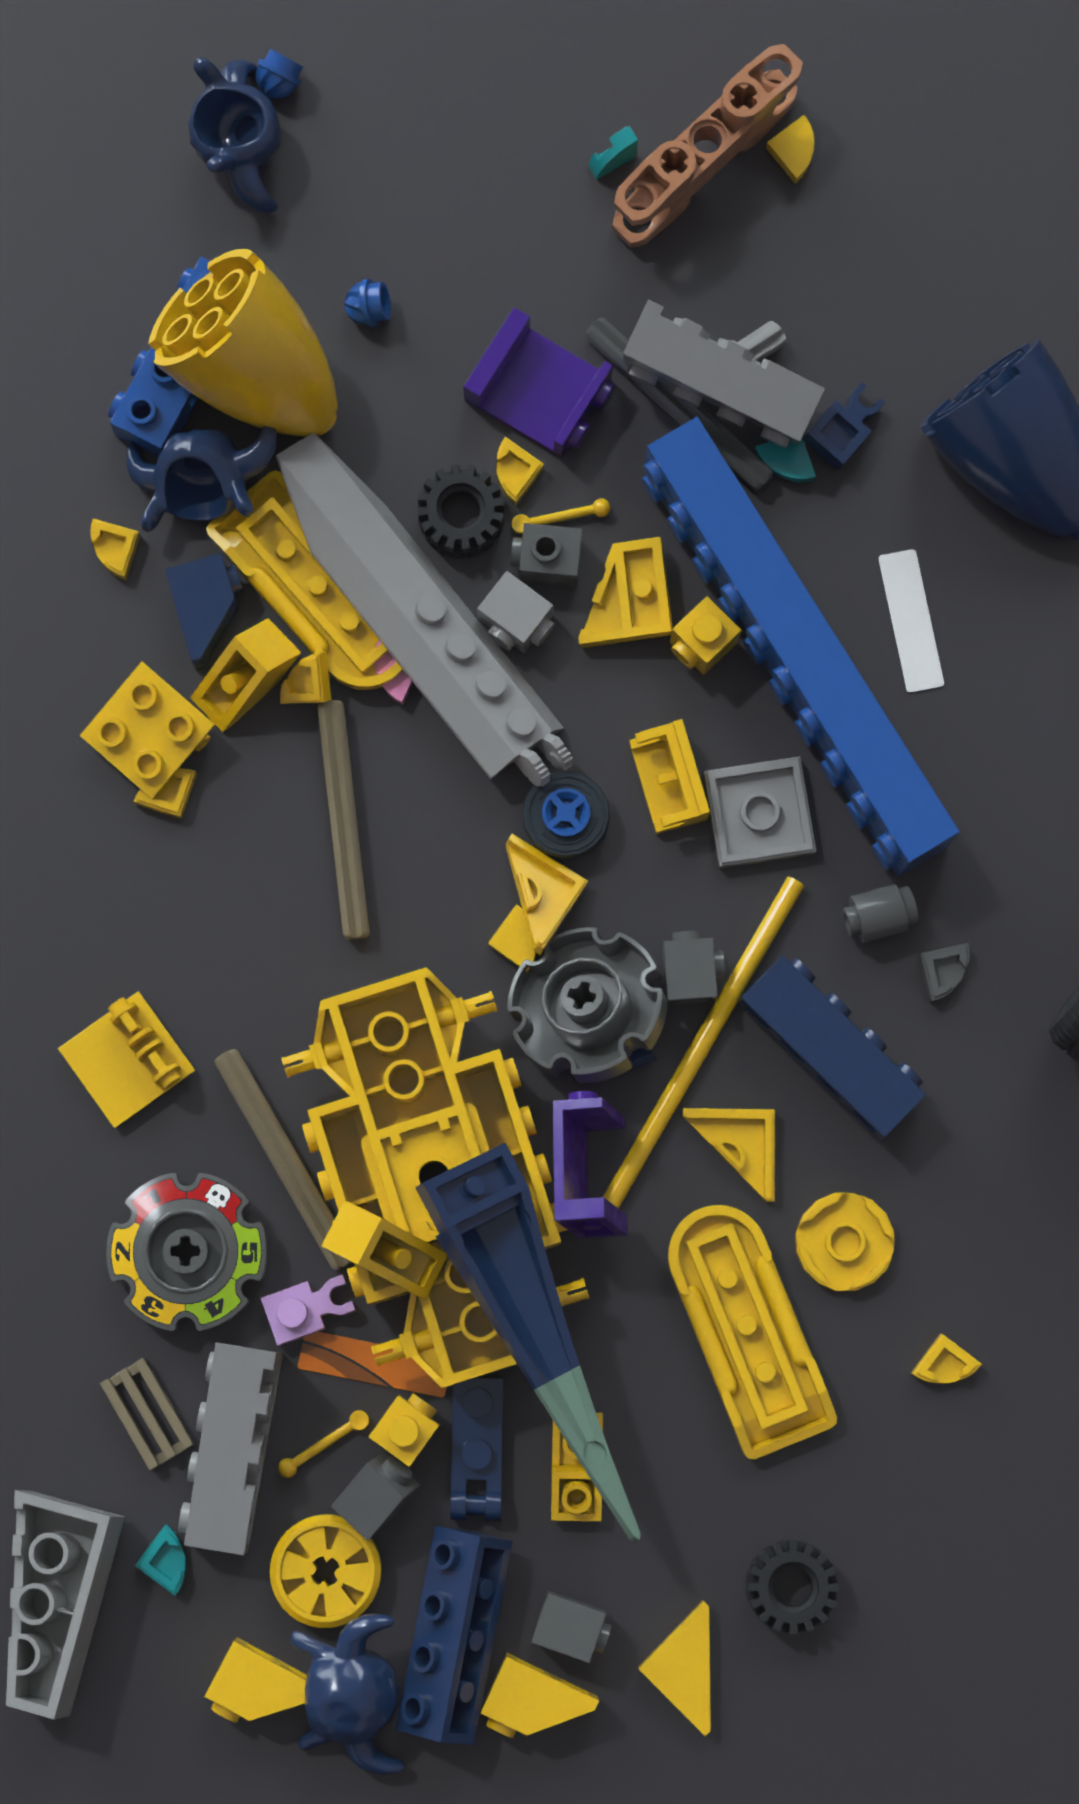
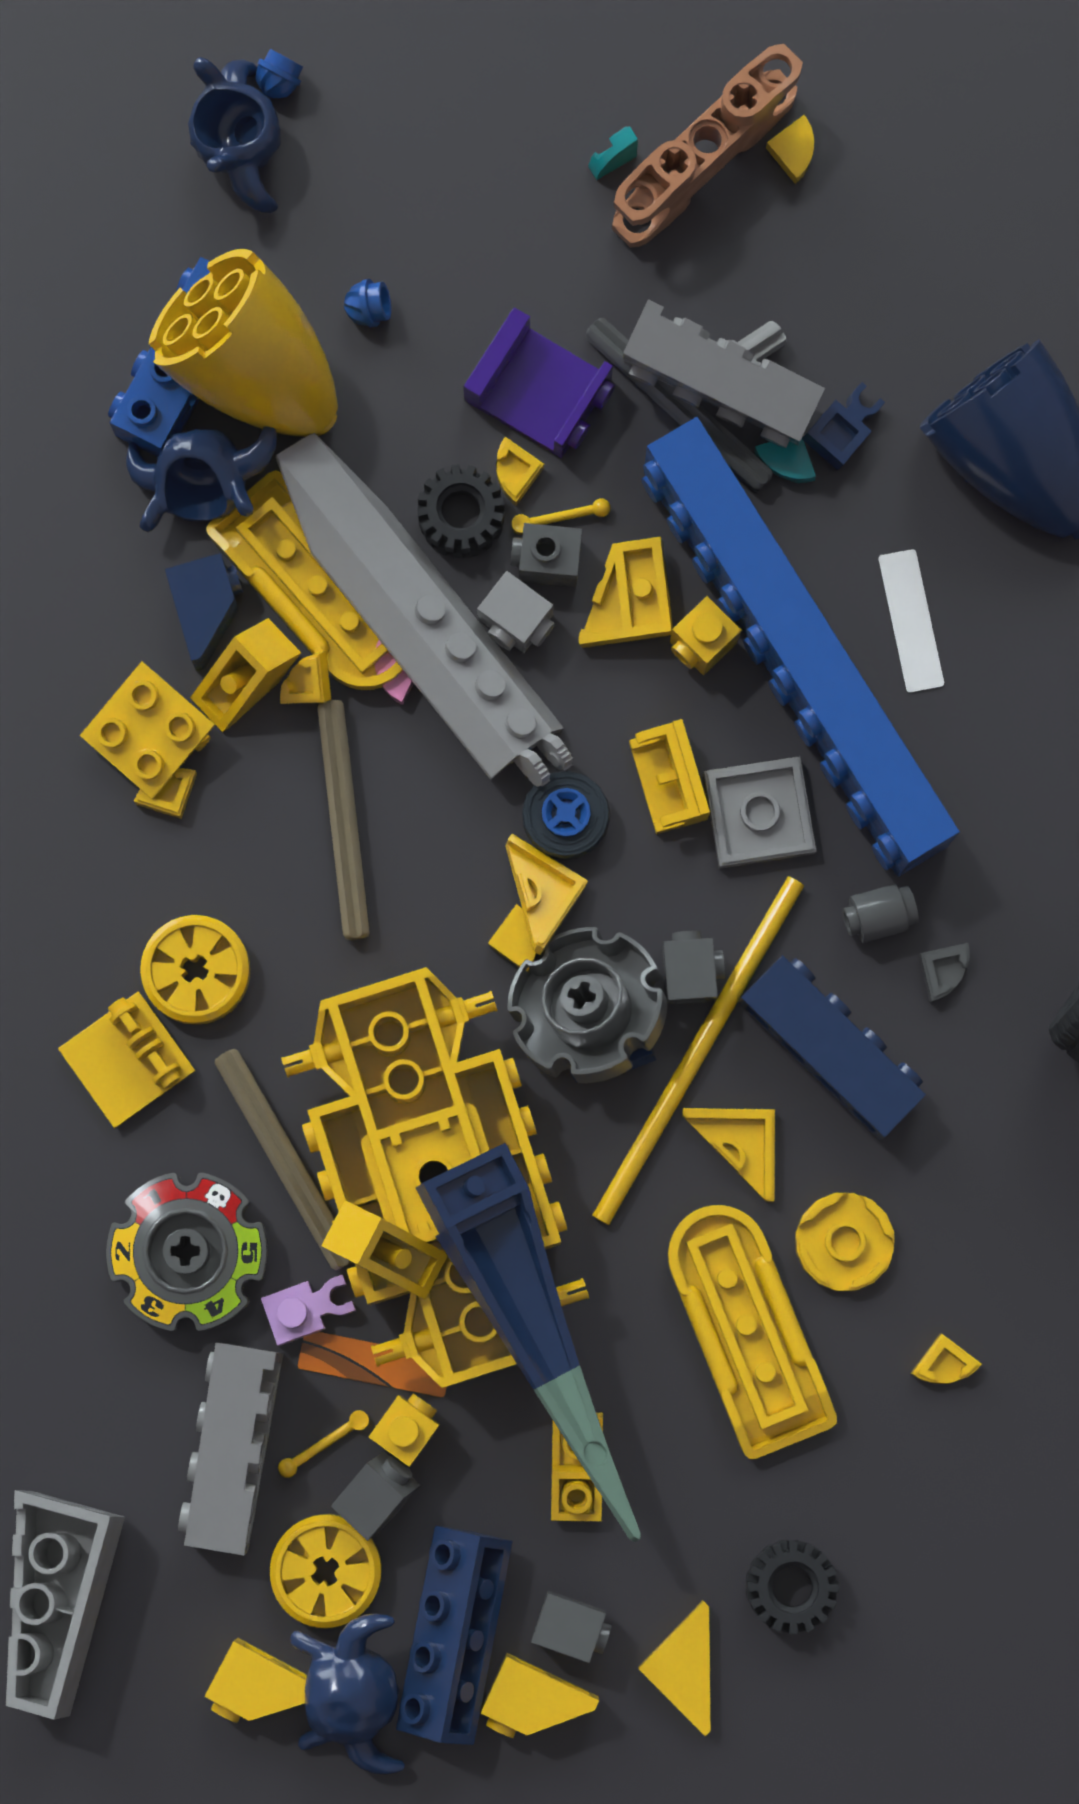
yellow tile [90,518,141,580] -> none
dark tan tile [100,1357,195,1470] -> none
teal tile [135,1524,187,1596] -> none
dark blue plate [450,1378,503,1521] -> none
dark purple panel [553,1091,628,1239] -> none
none -> yellow wheel [140,915,250,1025]

